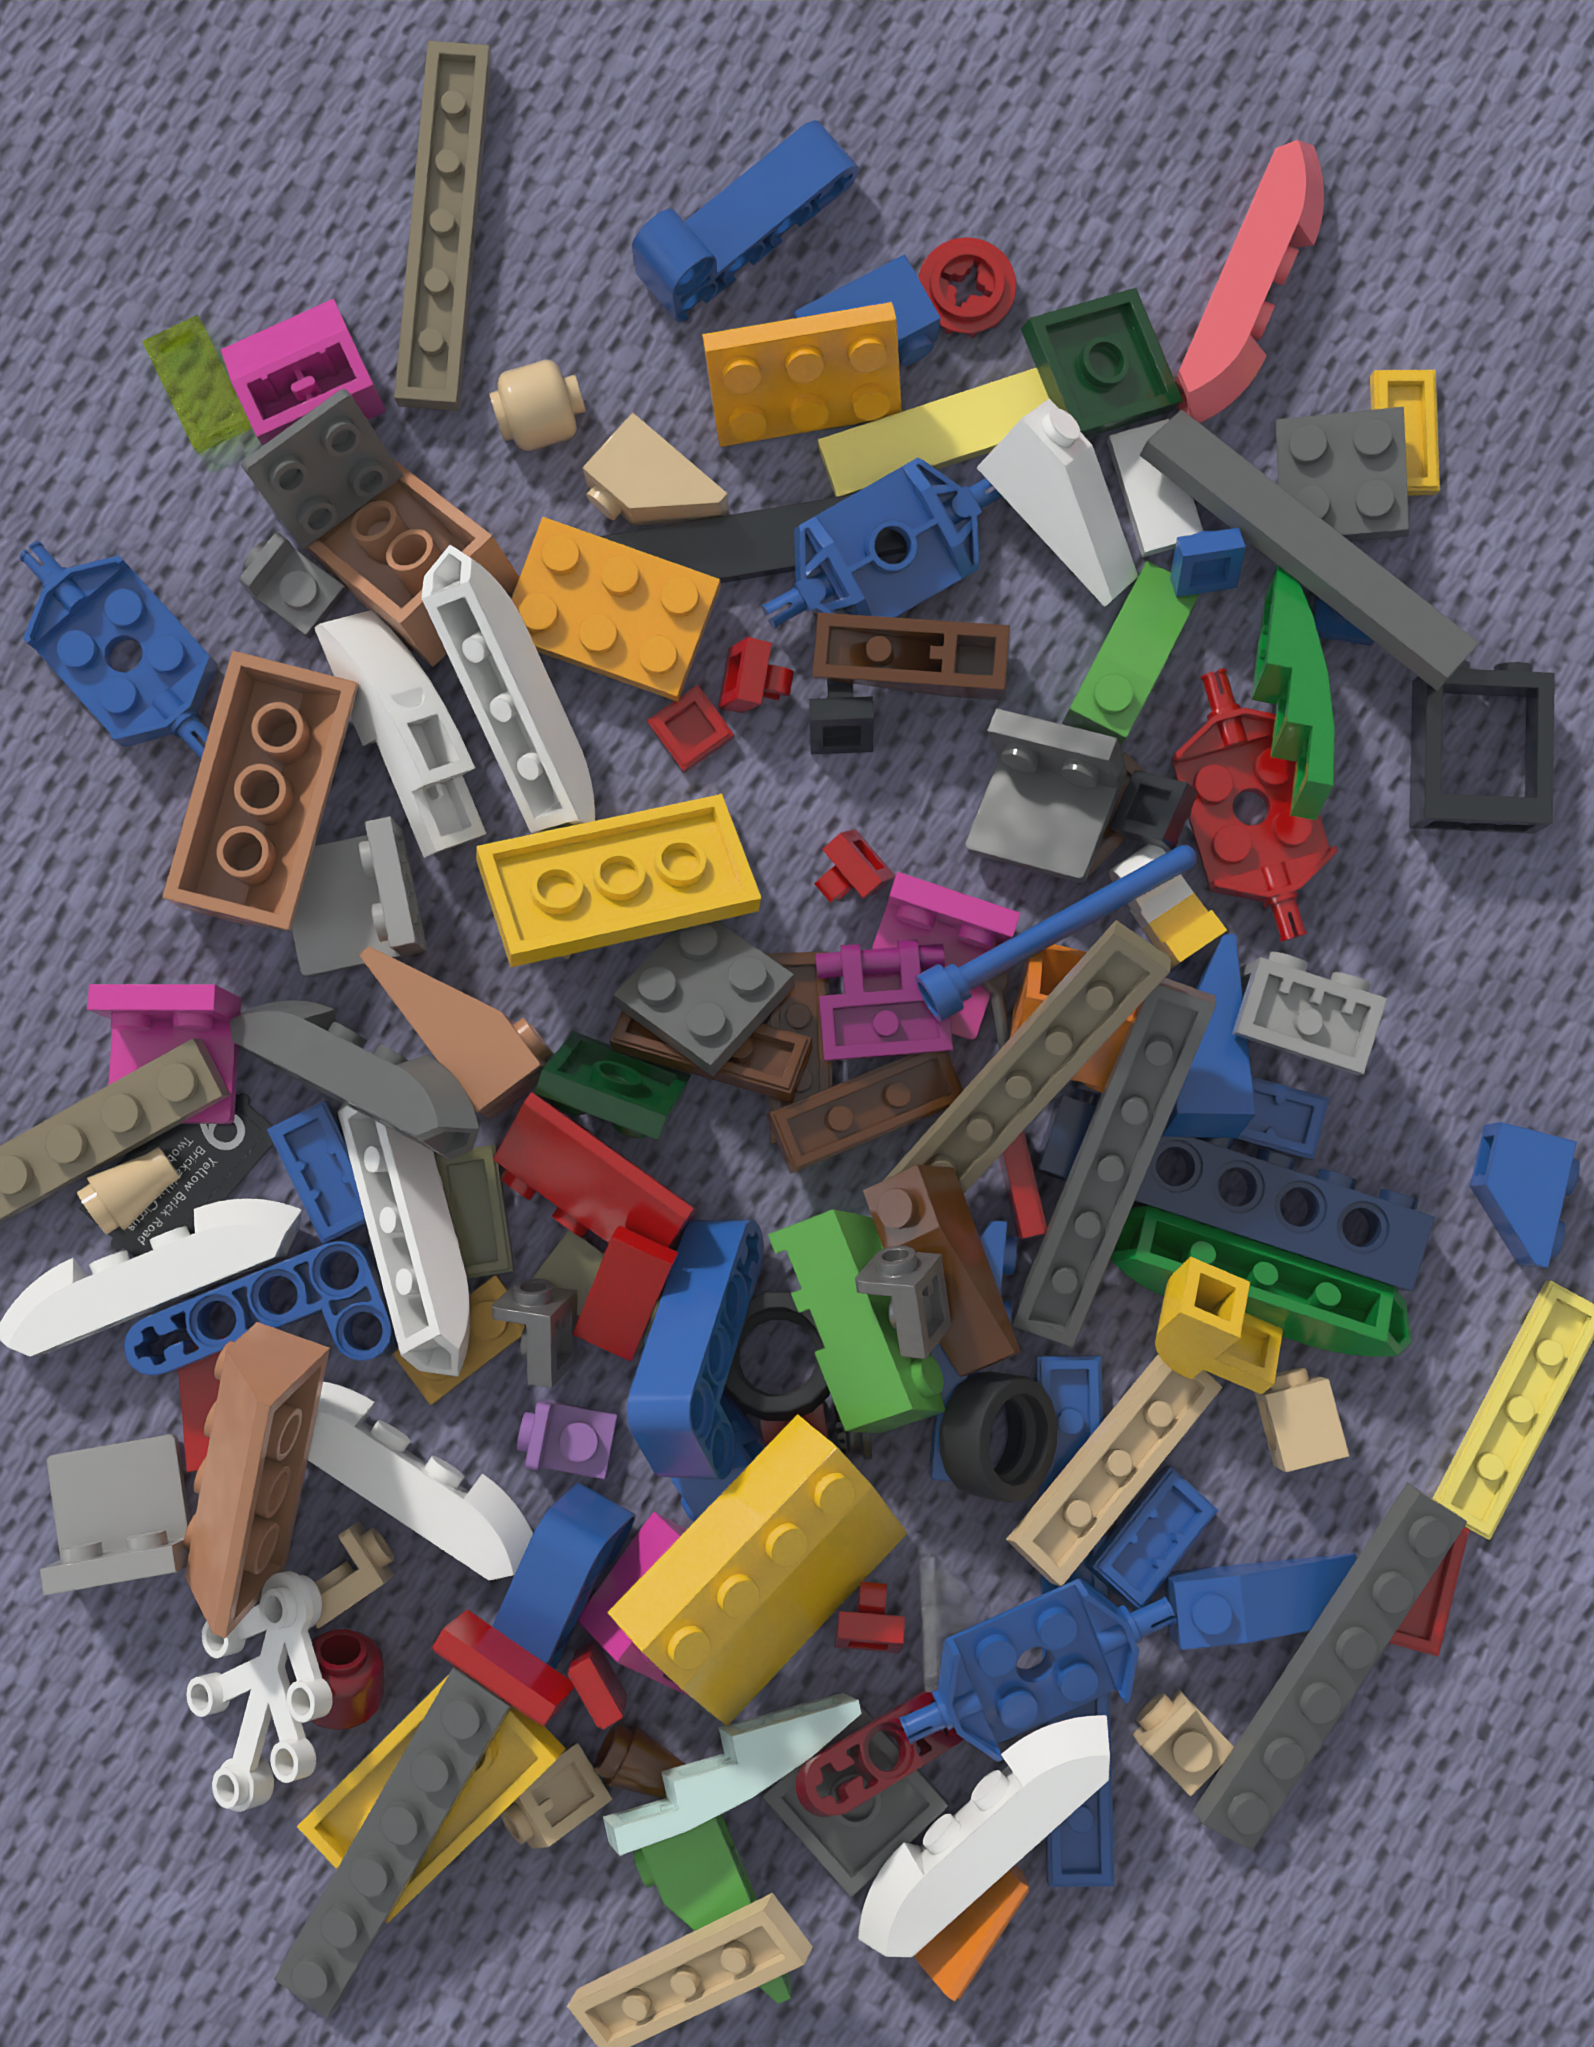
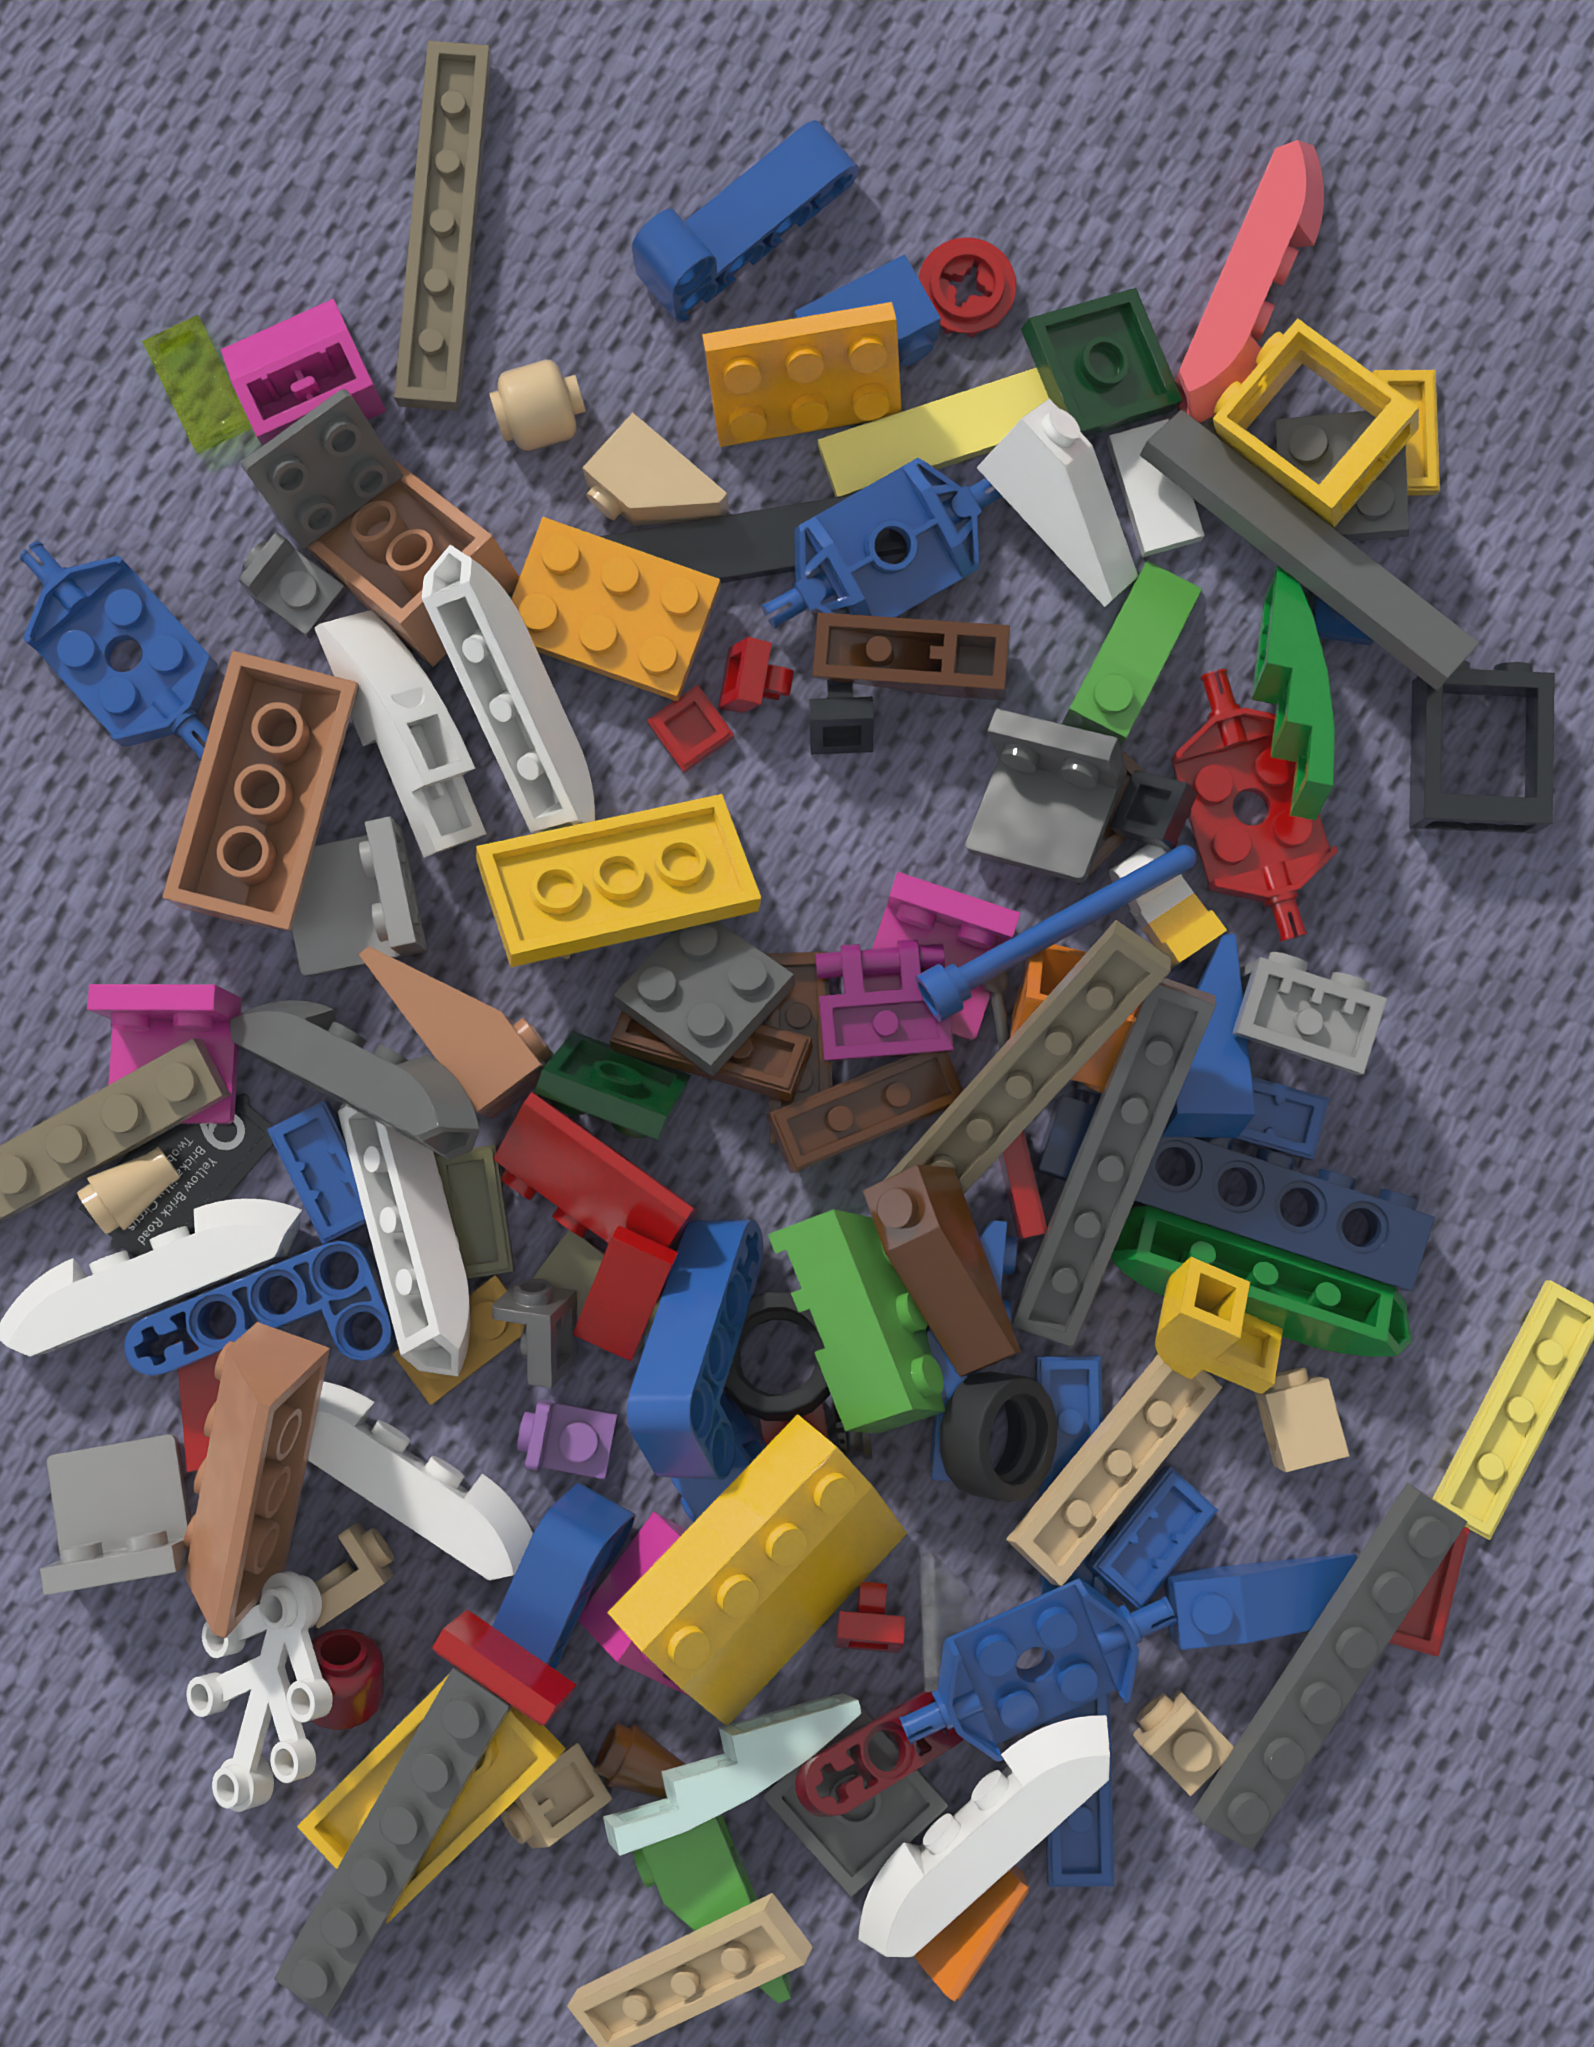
red tile [568,1639,628,1730] -> none
red tile [814,829,896,903] -> none
flat silver bracket [855,1246,952,1359] -> none
blue plate [1170,528,1246,597] -> none
blue slope [1470,1122,1580,1268] -> none
none -> yellow window [1213,318,1419,528]

